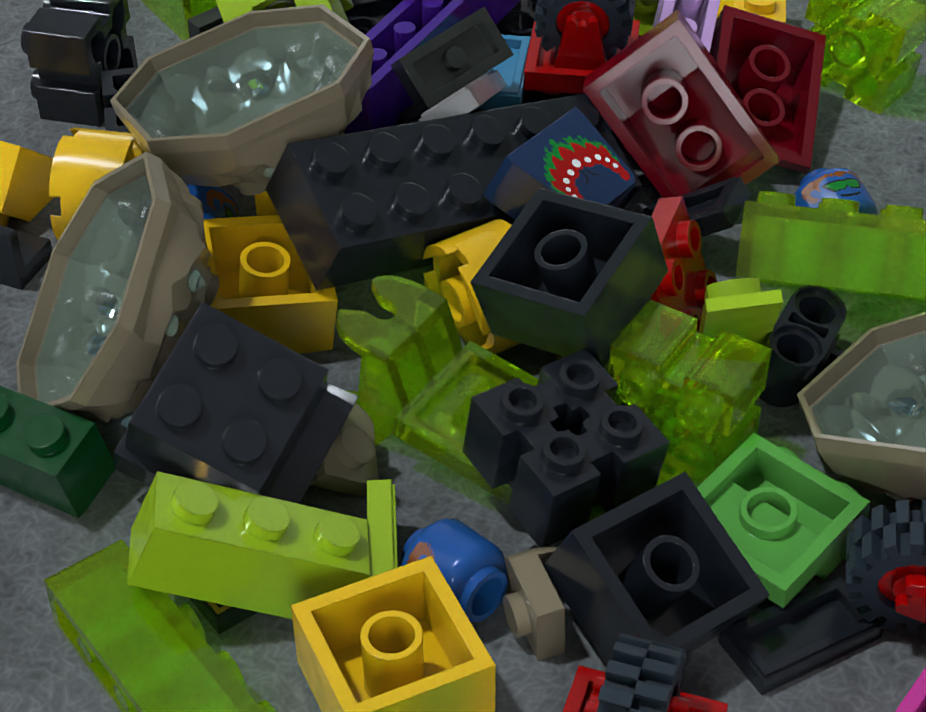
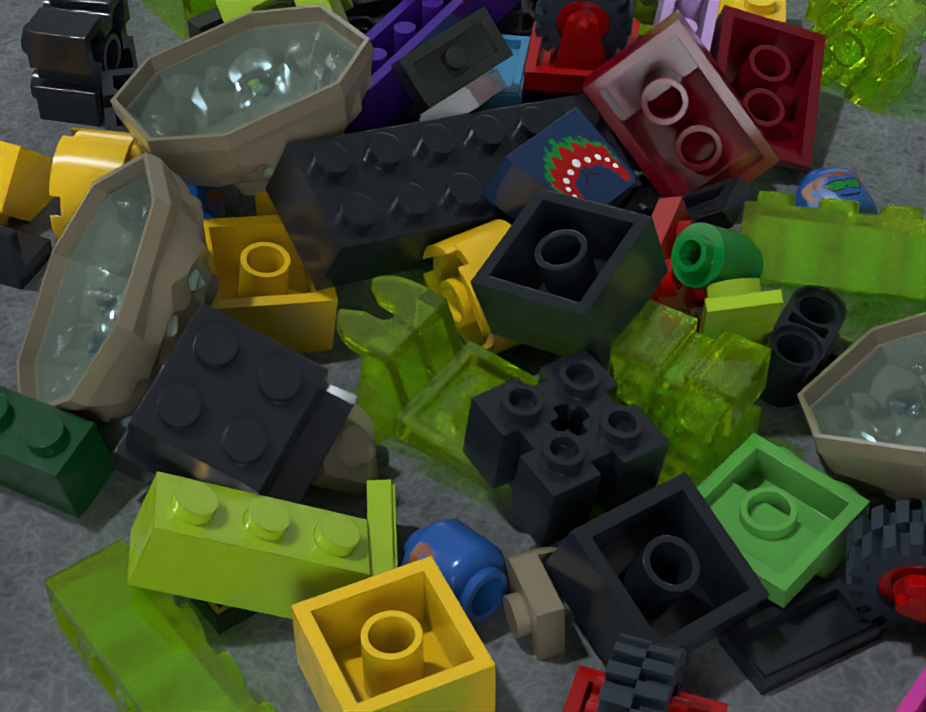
none -> green brick [671,222,764,290]

